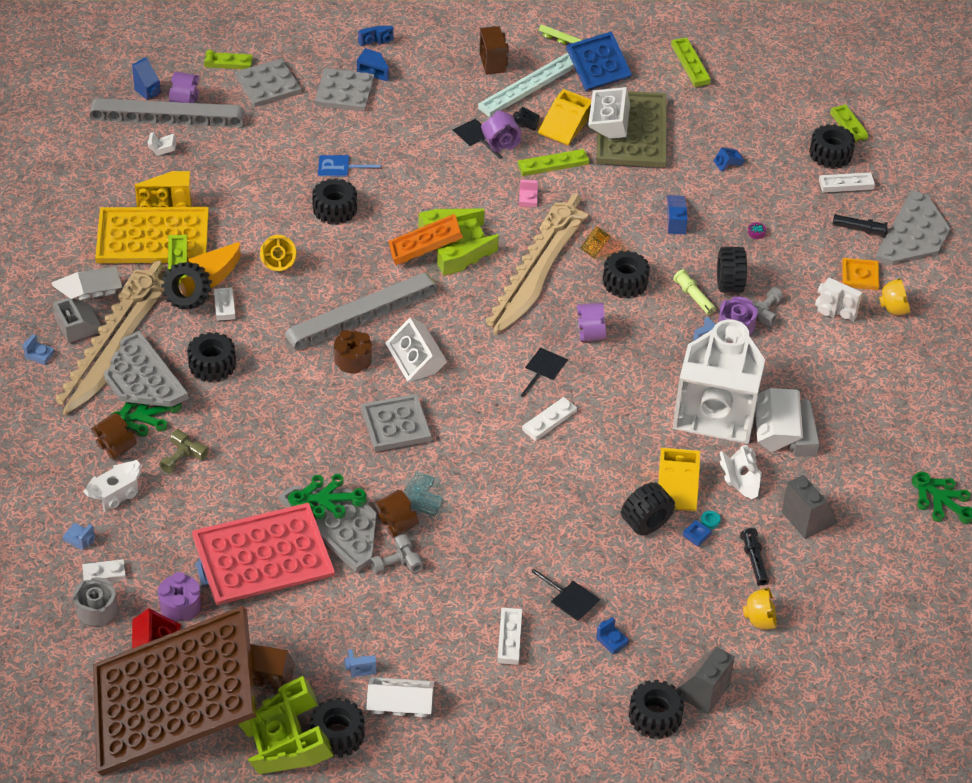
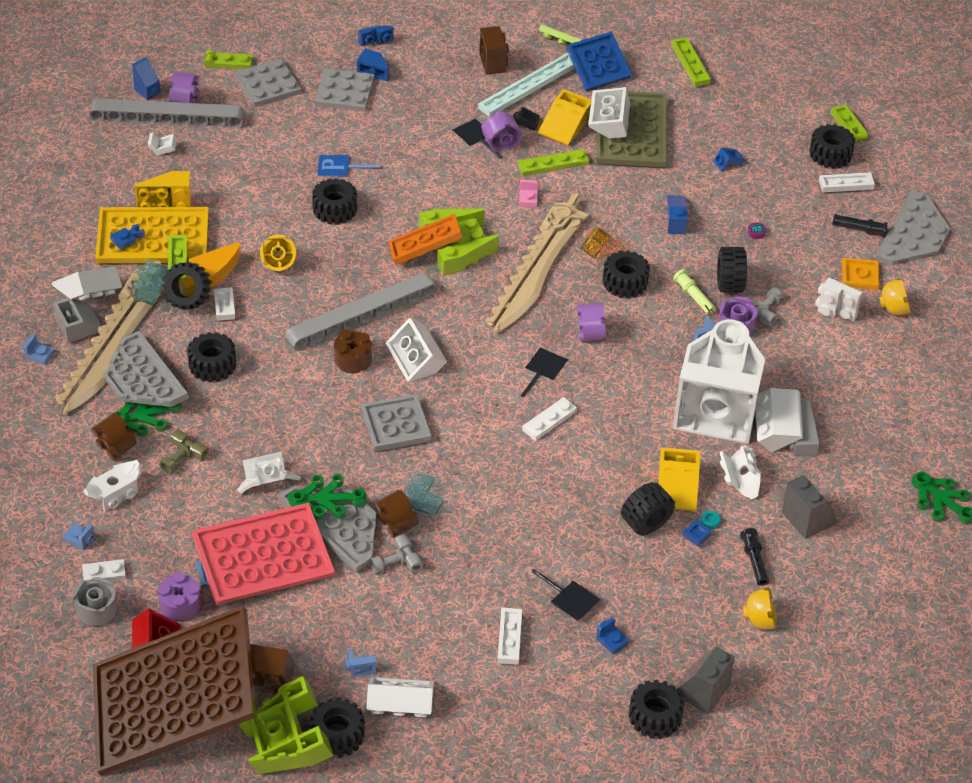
none -> blue plate [110,224,145,250]
none -> clear light blue brick [131,260,168,306]
none -> white piece [237,452,301,494]

